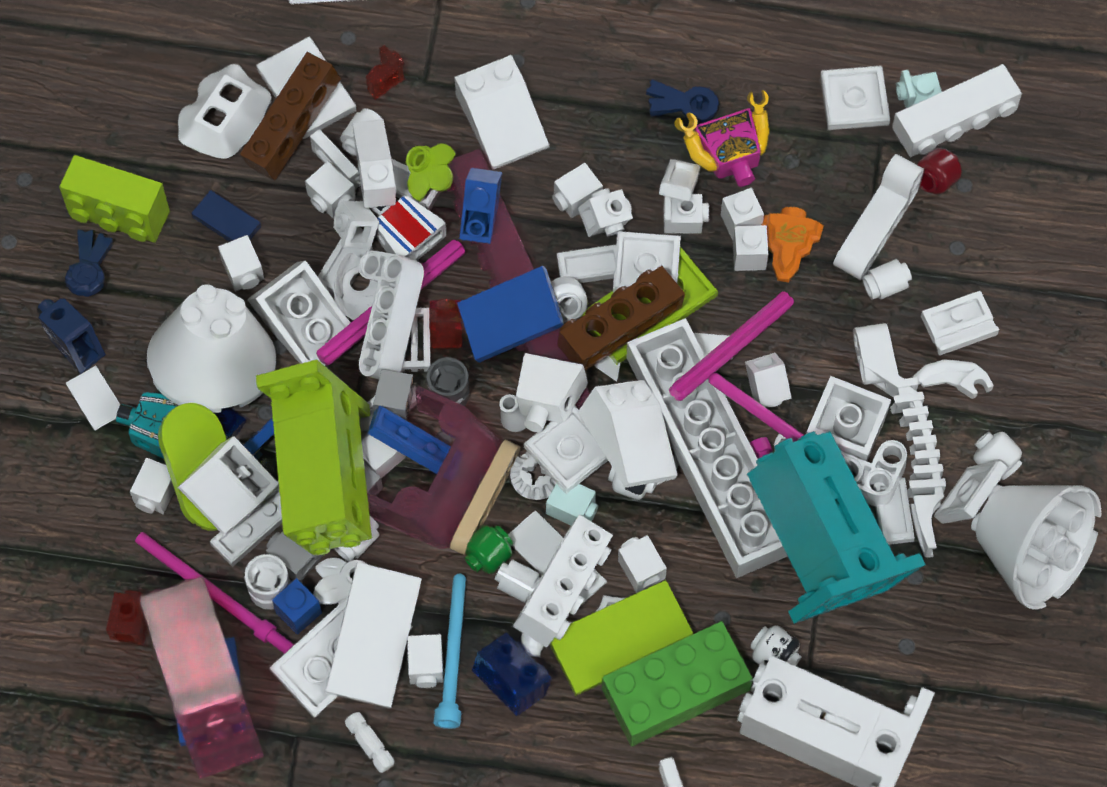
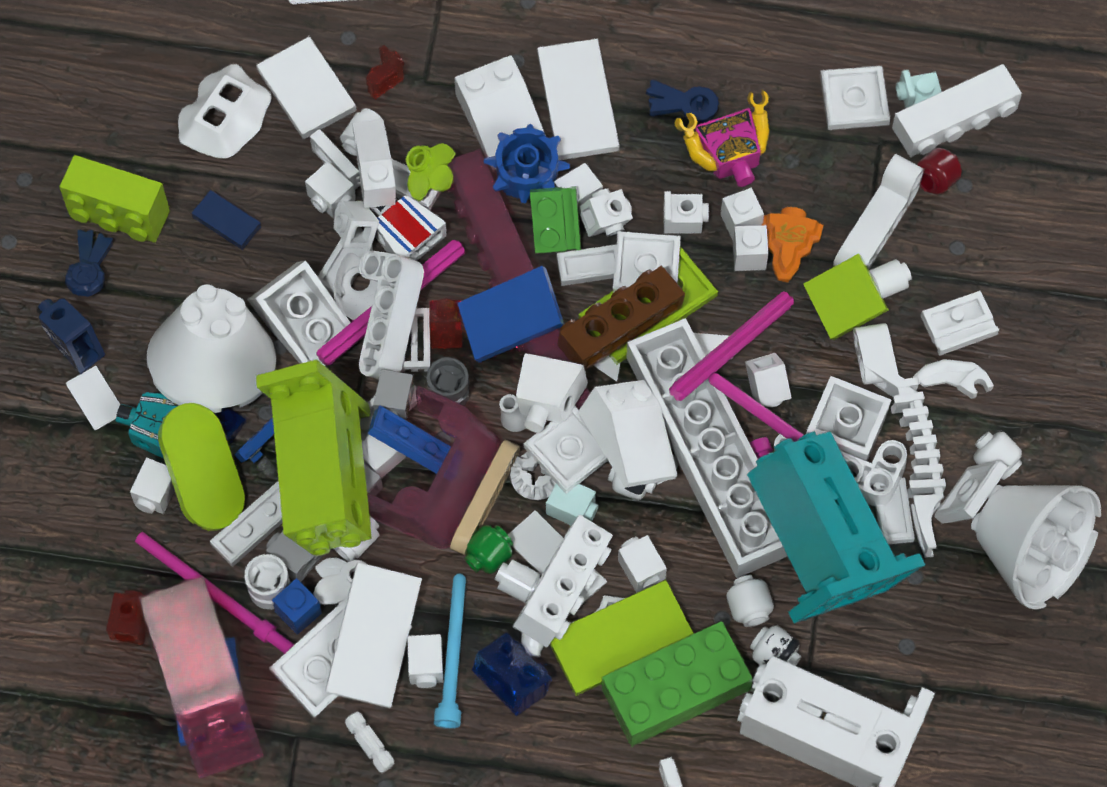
white slope [177,436,279,535] -> none
white brick [218,235,264,291] -> none
reddish brown brick [240,51,341,181] -> none
blue slope [459,168,502,244] -> none
white head [551,276,588,322] -> none
white tile [659,159,701,201] -> none
none -> blue brick [484,124,570,203]
none -> bright green plate [530,186,581,253]
none -> white tile [537,39,619,160]
none -> white head [726,575,774,627]
none -> lime tile [803,253,889,340]

